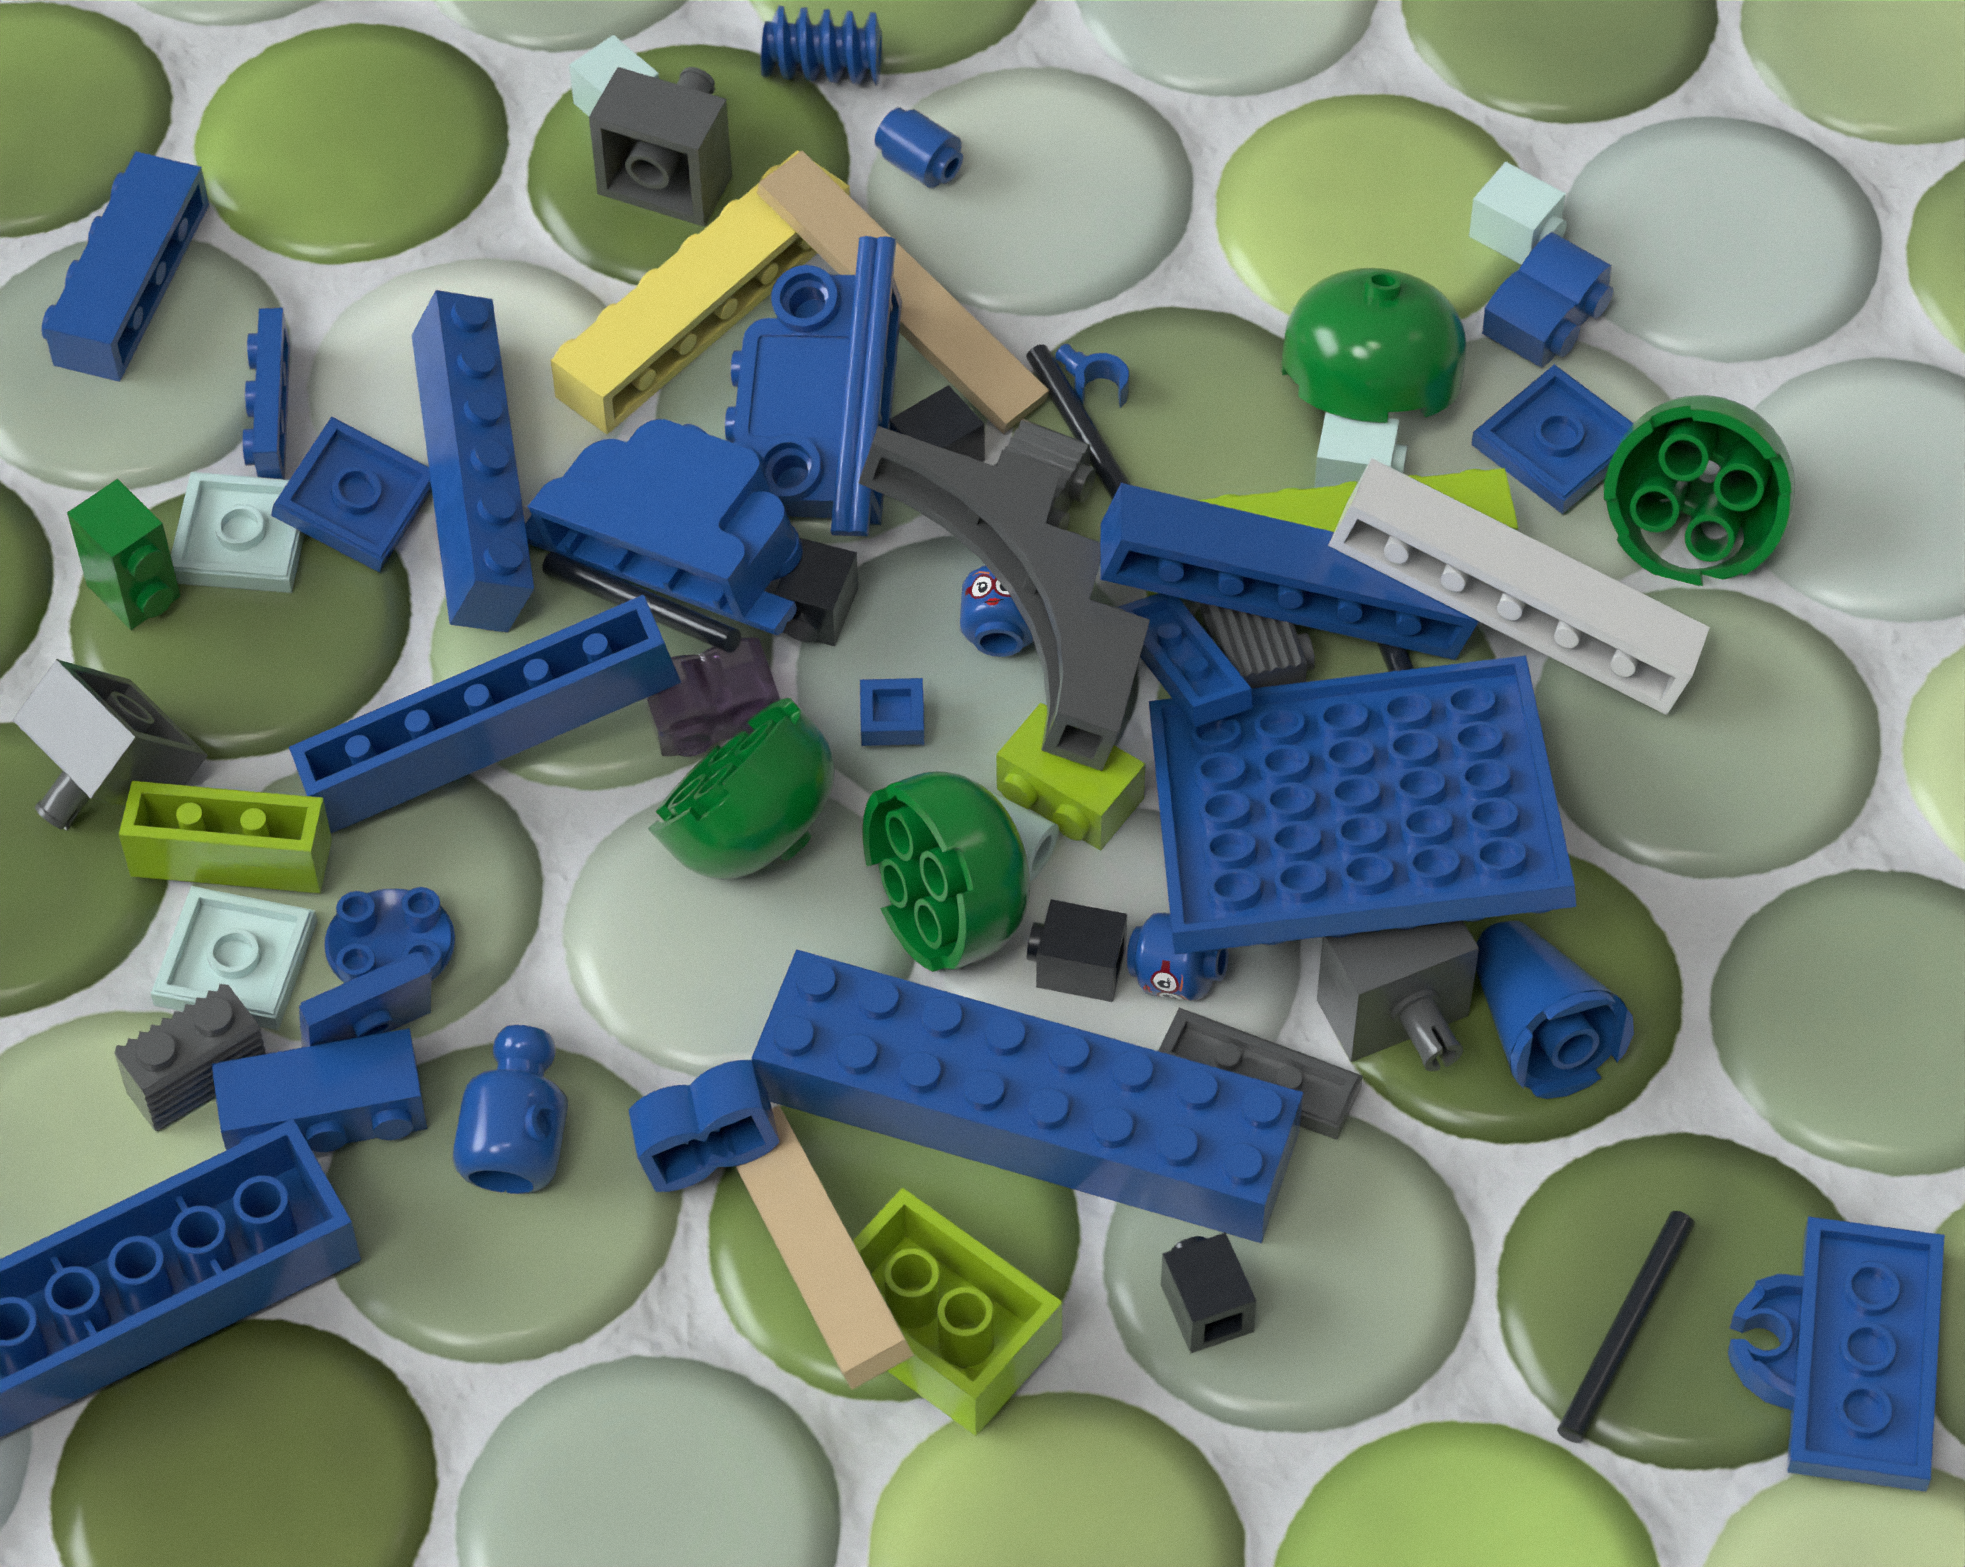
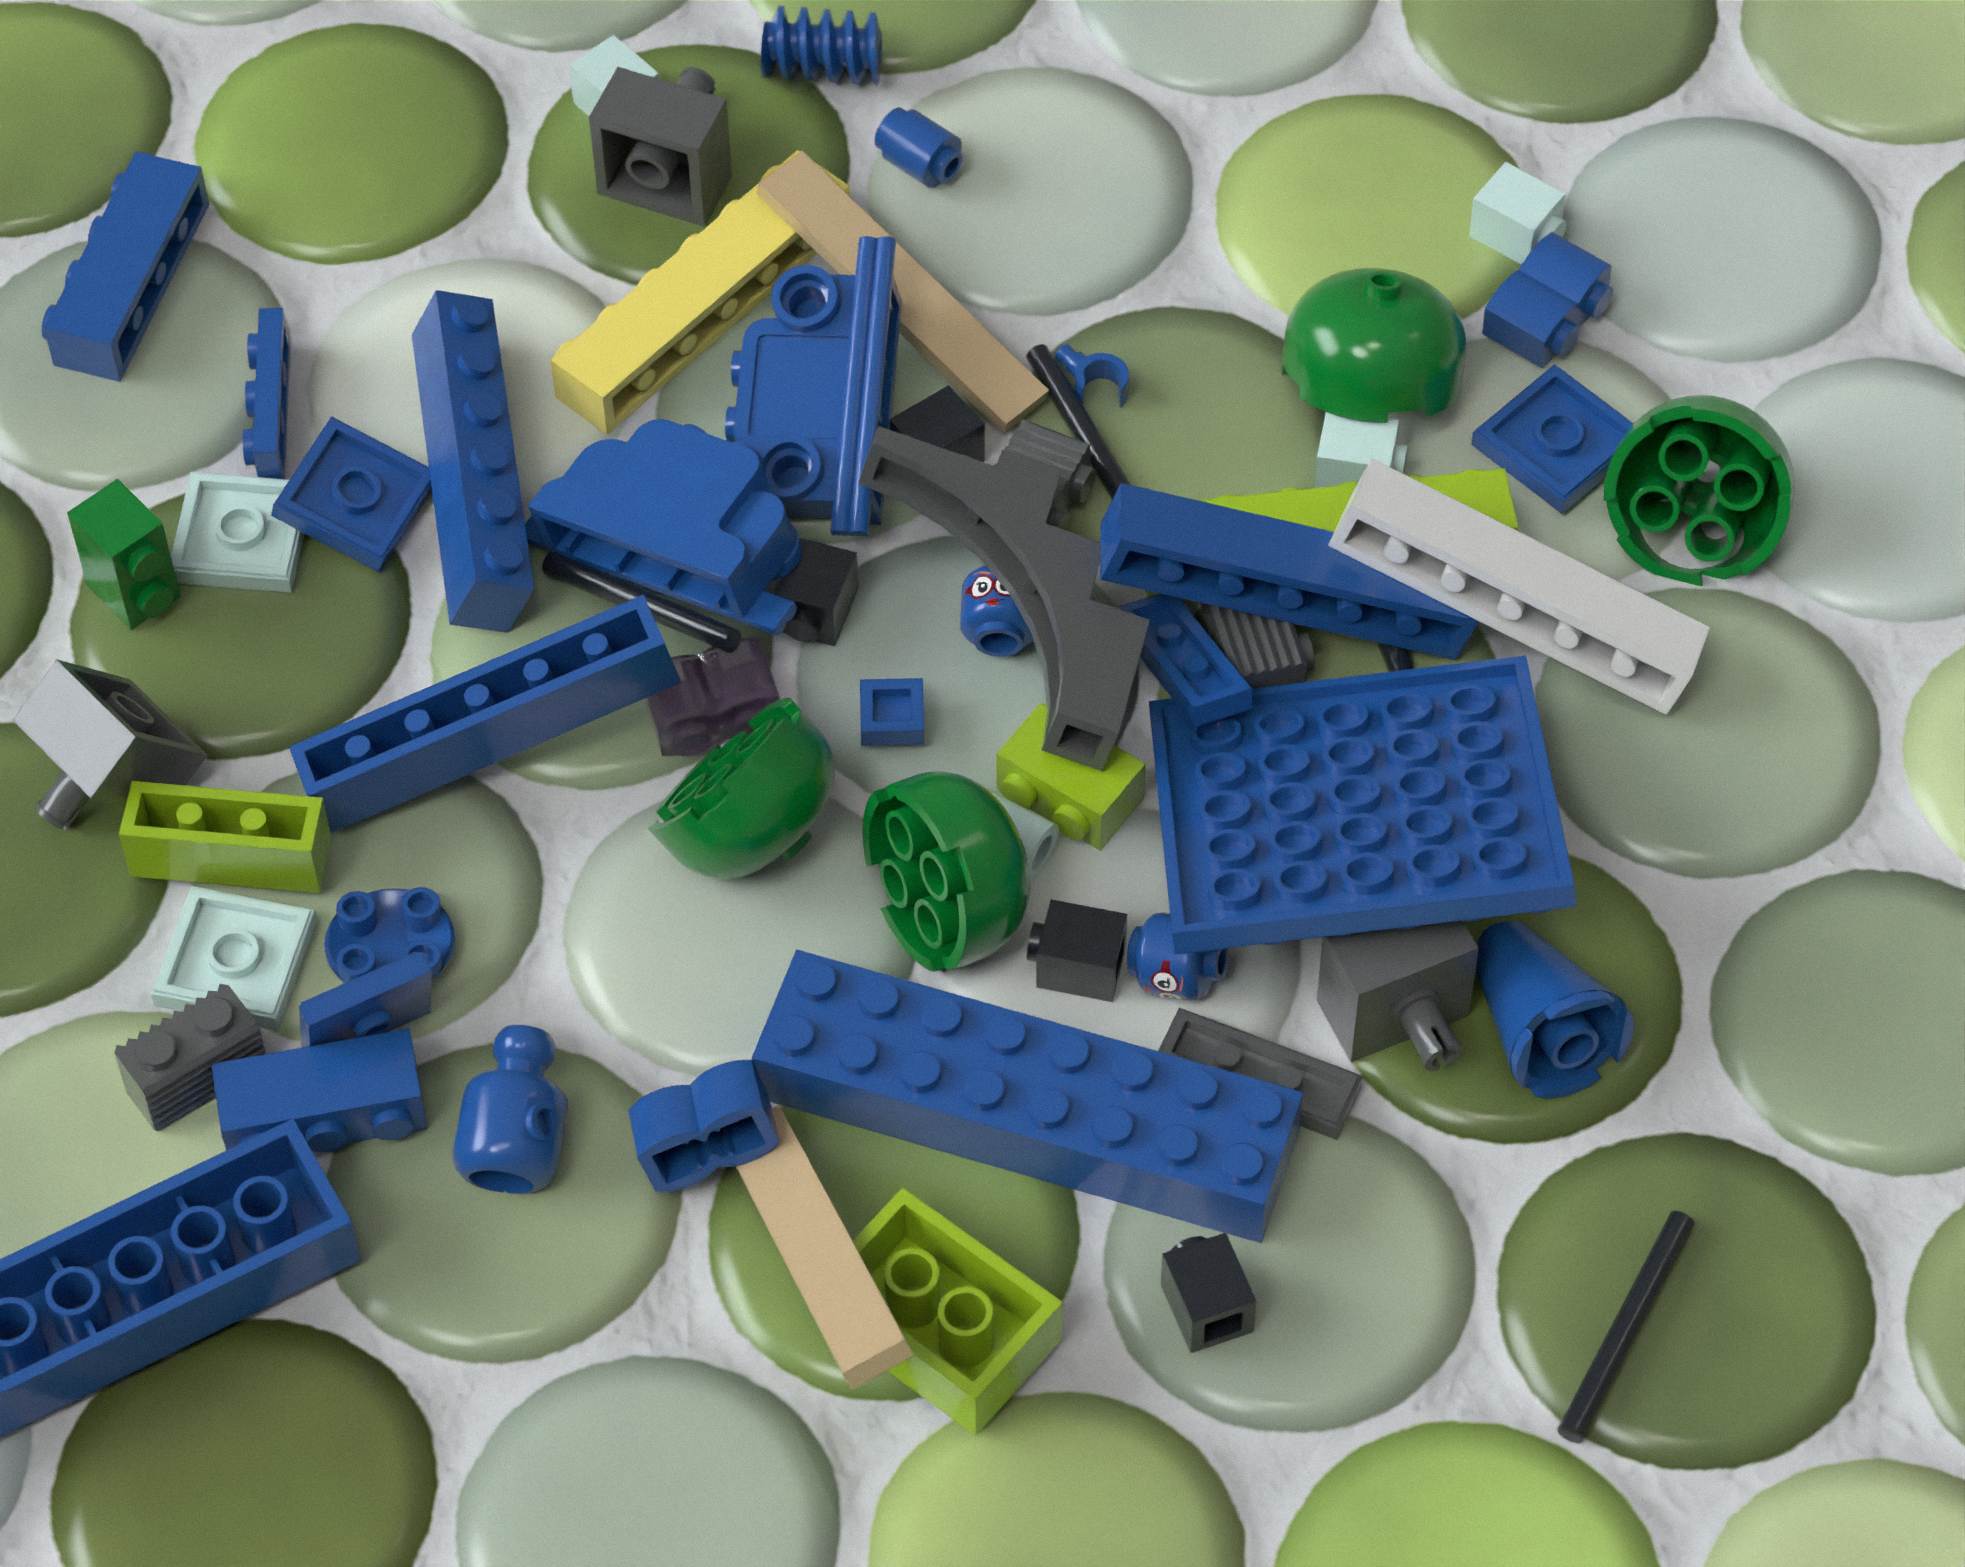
blue plate [1728,1216,1945,1492] -> none

